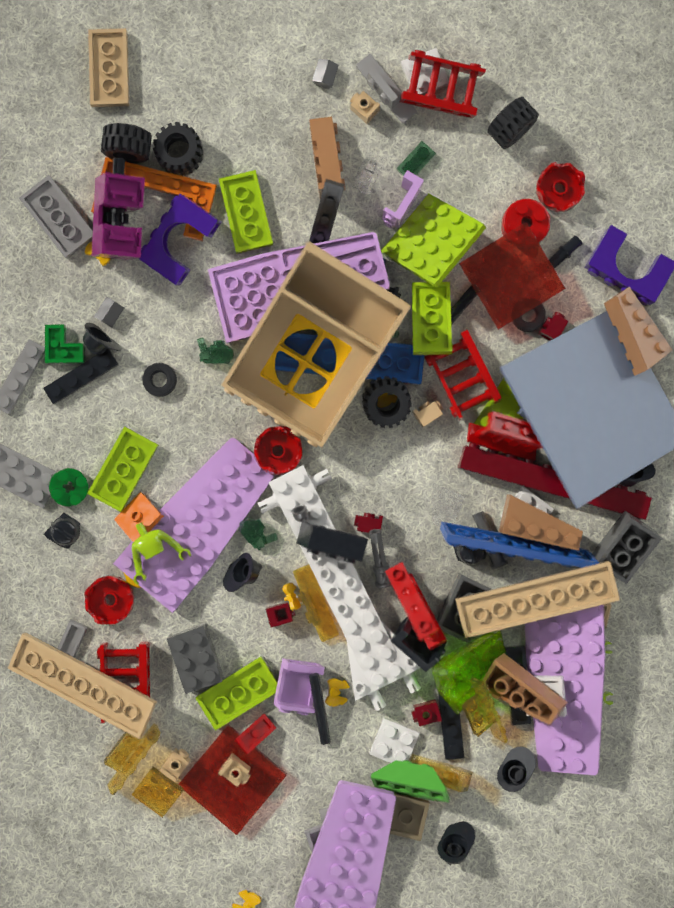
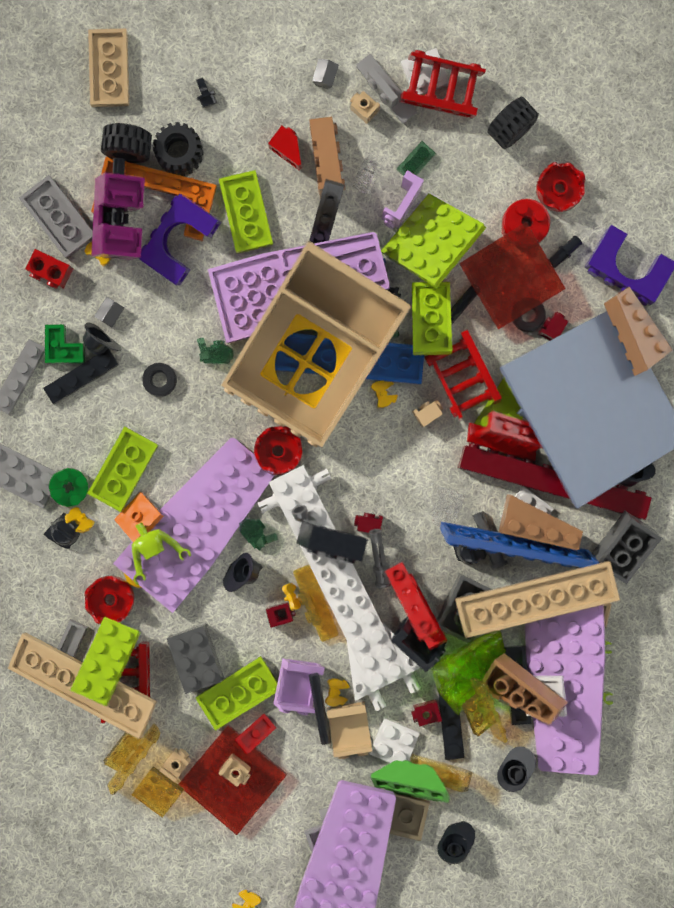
black tyre [362,376,412,428] -> none
none -> red brick [25,249,74,289]
none -> yellow piece [65,507,94,533]
none -> lime plate [70,617,141,706]
none -> black piece [196,77,217,108]
none -> red slope [268,125,301,171]
none -> tan panel [327,701,372,759]

